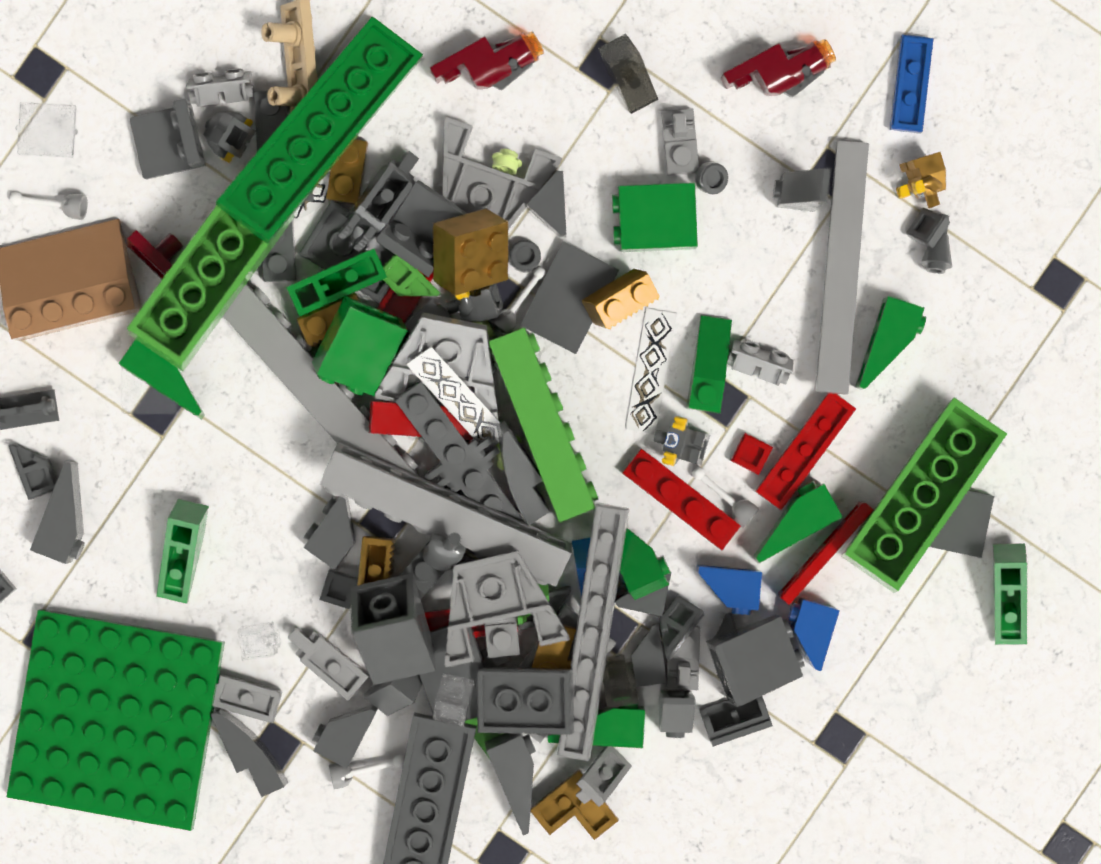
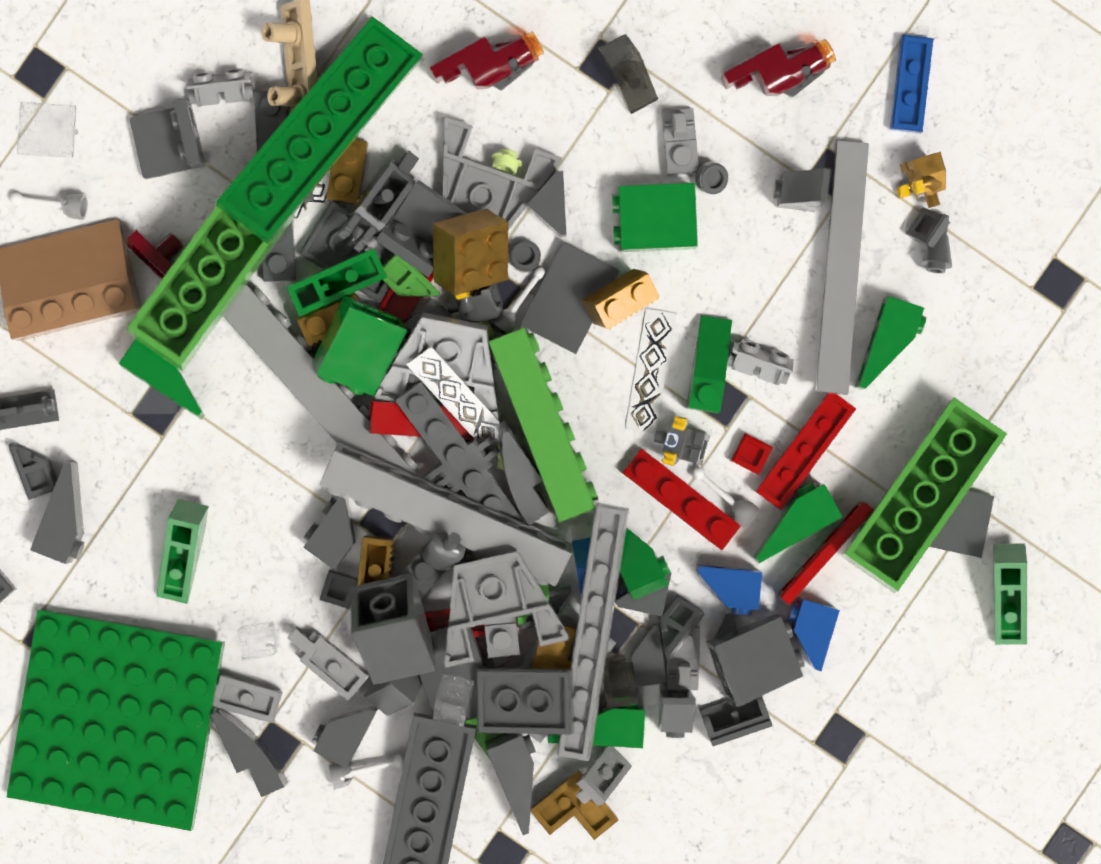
dark grey piece [203,112,256,163] -> none

